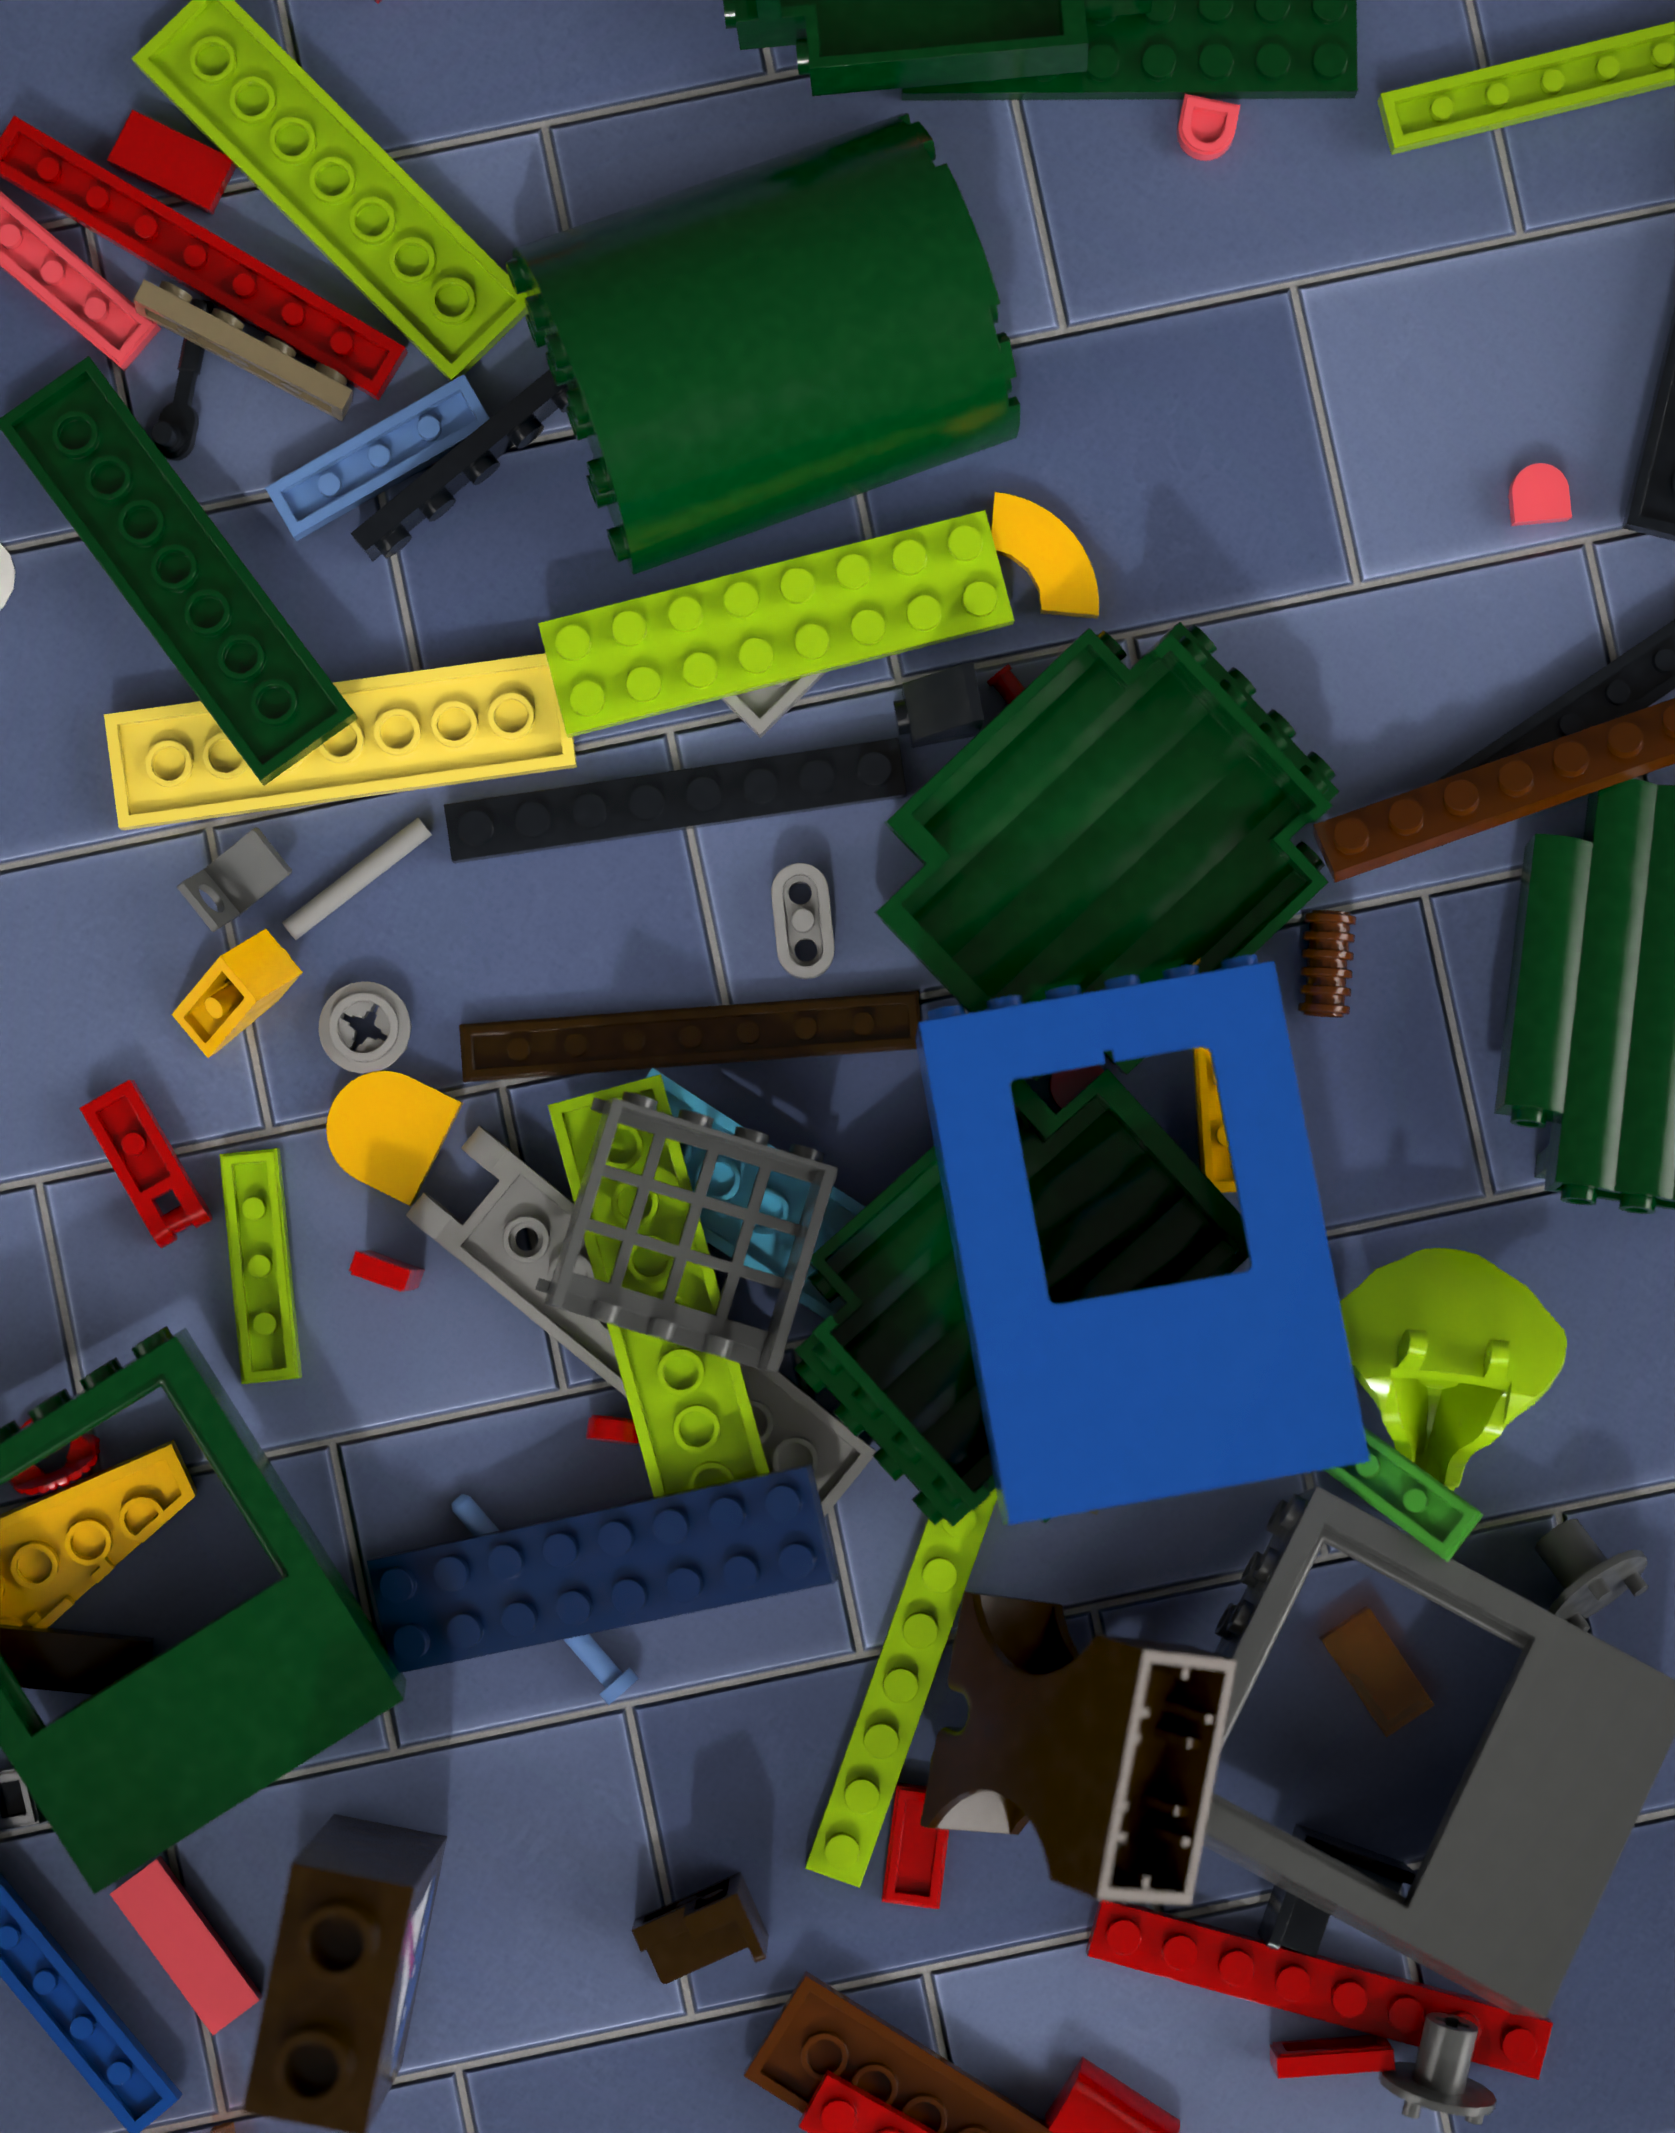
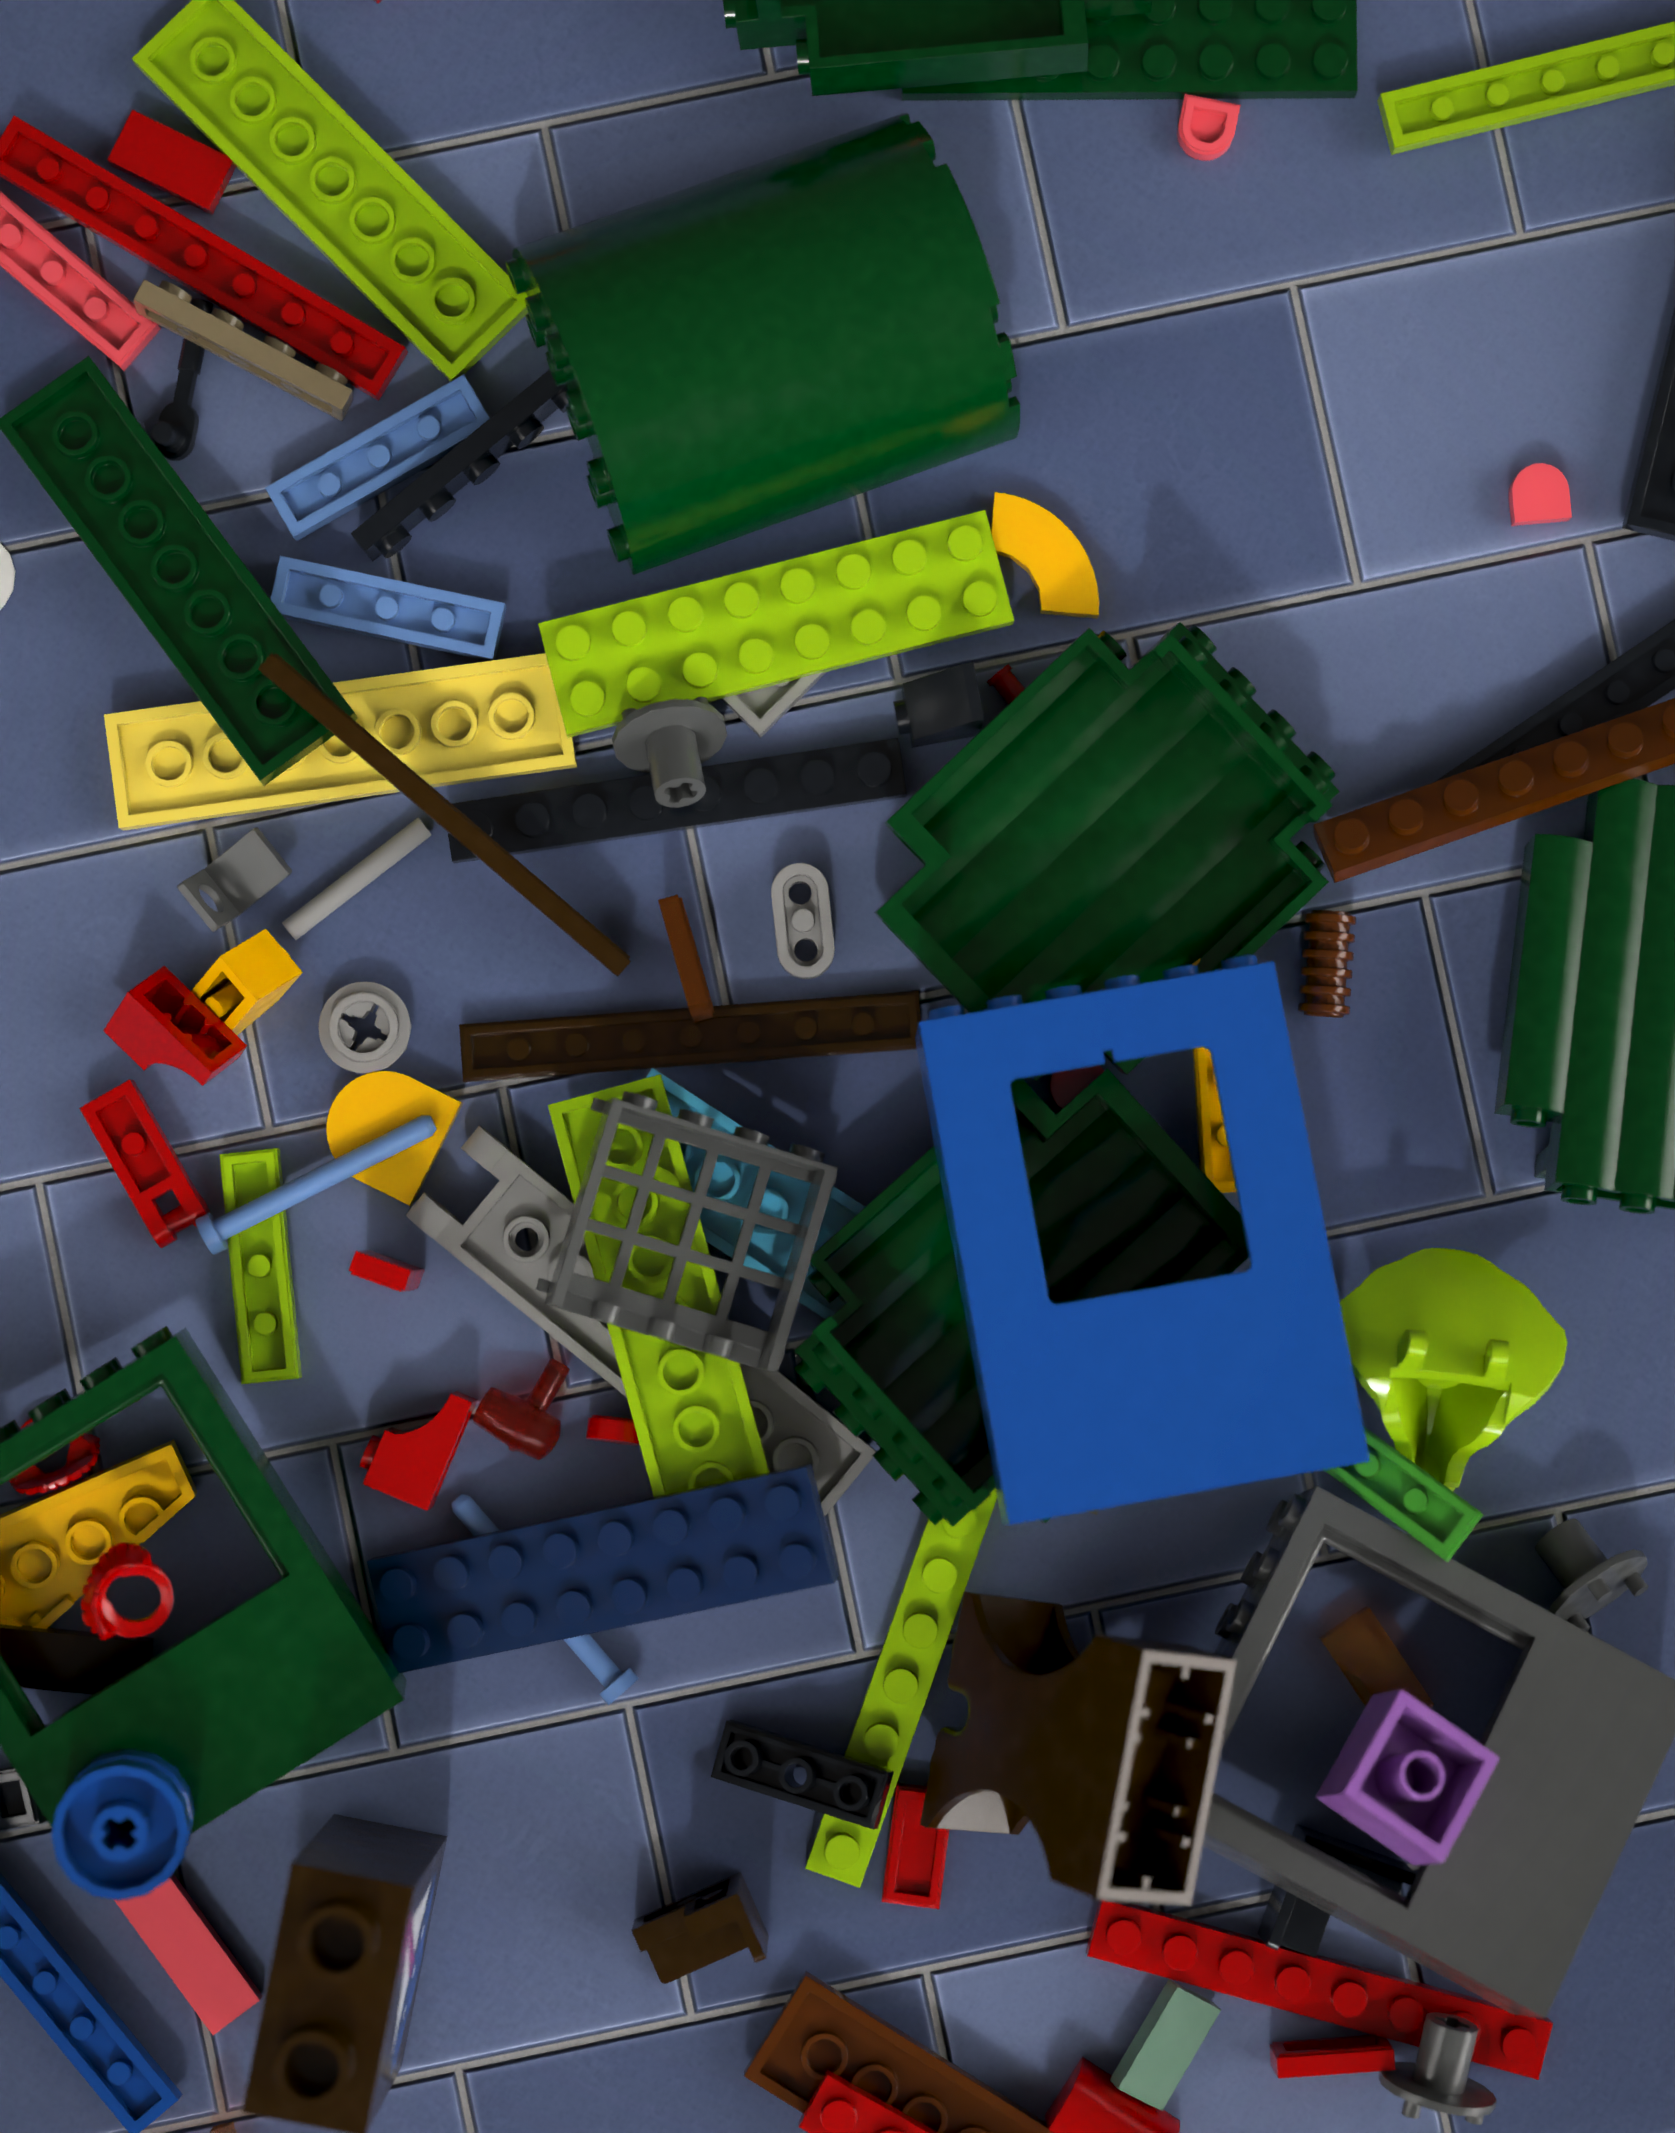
none -> blue wheel [51,1749,195,1900]
none -> red piece [81,1542,173,1641]
none -> red arch [103,966,247,1086]
none -> medium blue bar [195,1115,437,1255]
none -> dark brown tile [258,653,631,977]
none -> medium blue plate [270,556,507,661]
none -> red arch [359,1391,478,1511]
none -> clear red piece [473,1358,570,1460]
none -> dark grey piece [612,697,727,808]
none -> reddish brown tile [658,894,715,1023]
none -> black tile [711,1720,894,1830]
none -> sand green tile [1110,1979,1221,2111]
none -> medium lavender brick [1316,1689,1500,1866]

